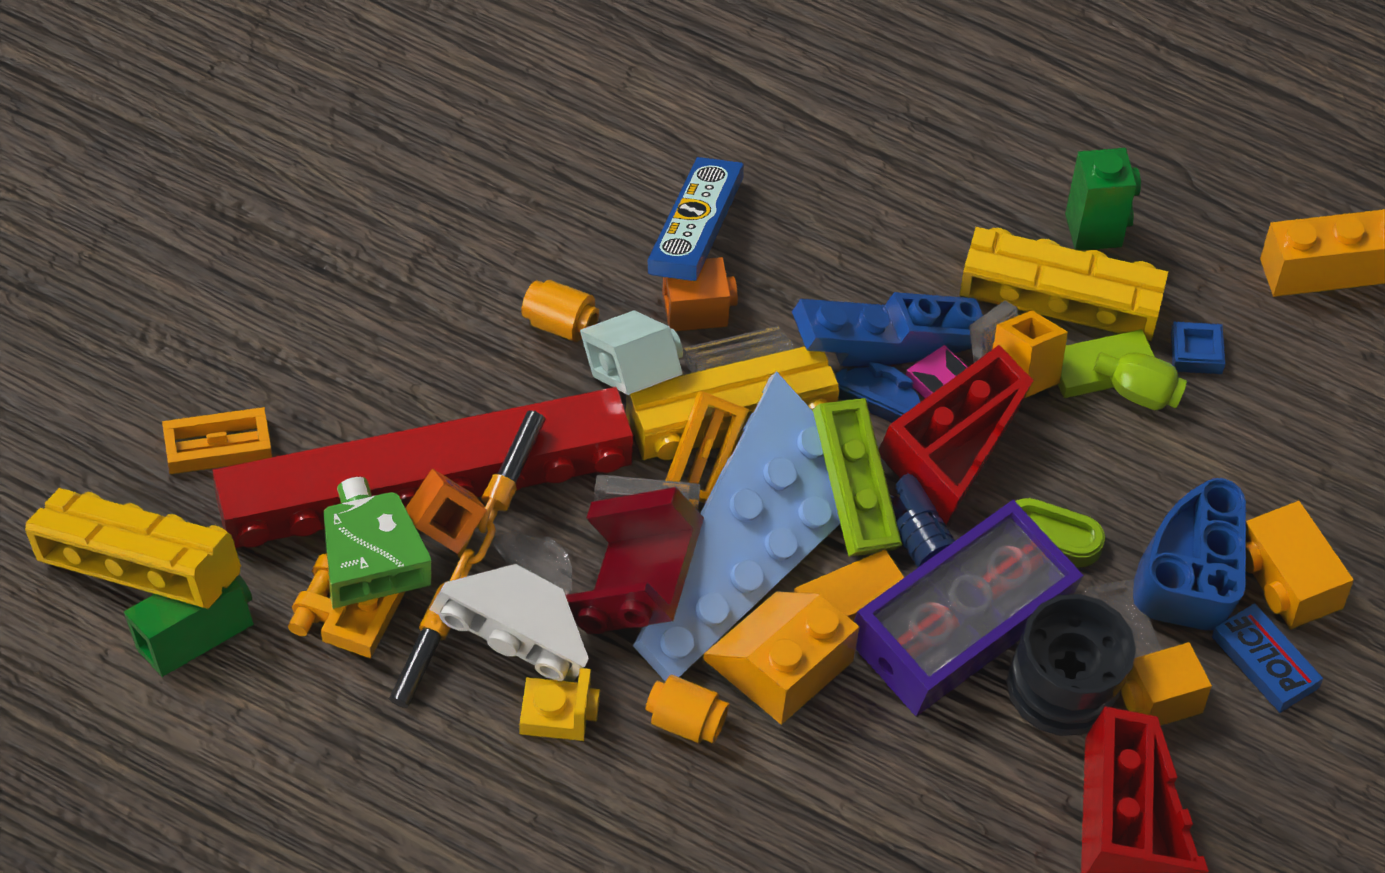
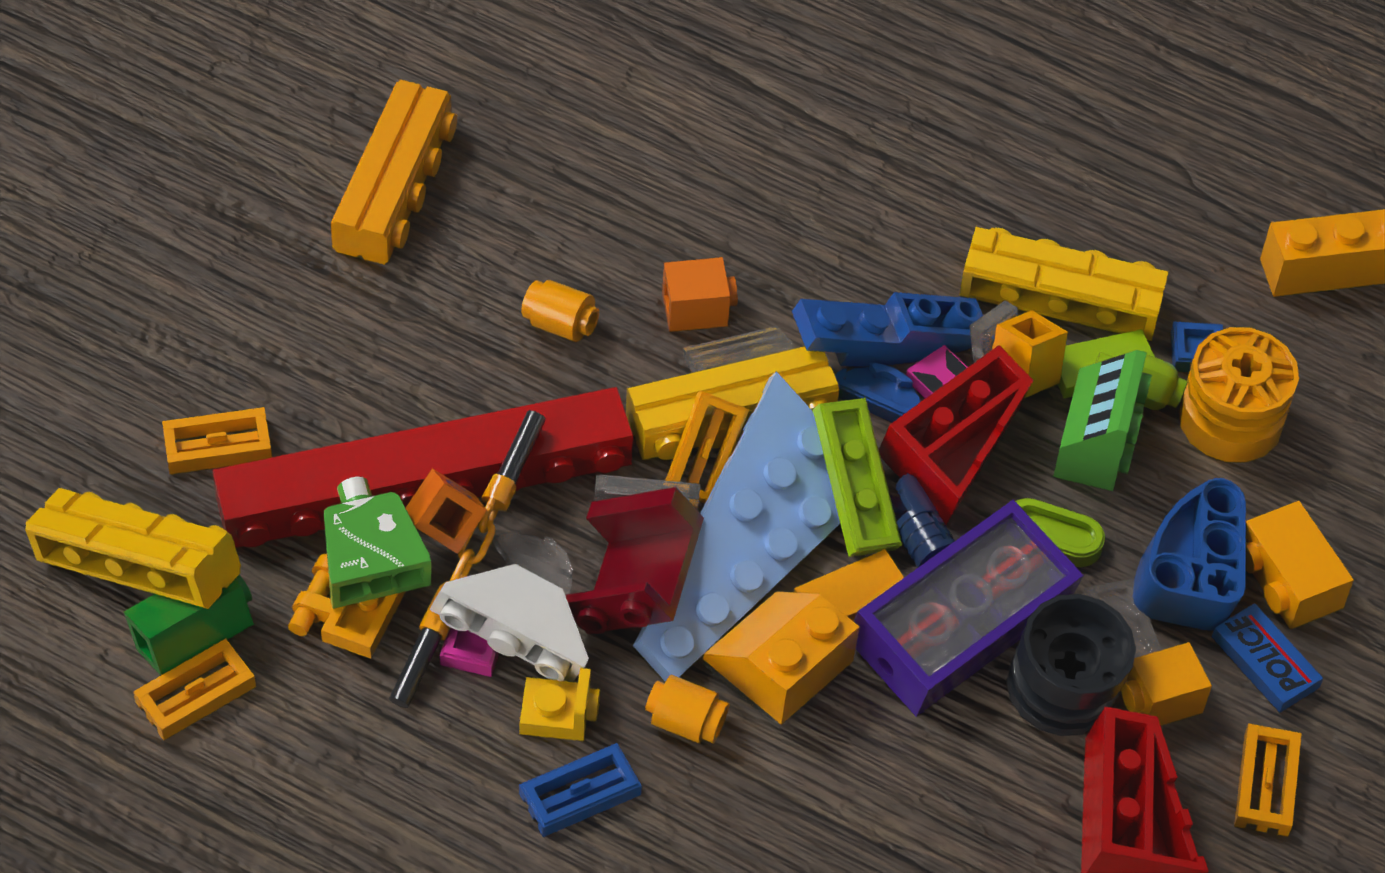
light aqua brick [580,310,683,395] -> none
tile [648,157,744,281] -> none
green brick [1065,148,1141,251] -> none
none -> light orange tile [133,638,256,741]
none -> light orange brick [330,79,457,265]
none -> dark pink tile [440,628,499,677]
none -> blue tile [519,743,642,837]
none -> bright green slope [1053,350,1152,491]
none -> light orange wheel [1179,327,1299,462]
none -> light orange tile [1234,723,1302,837]

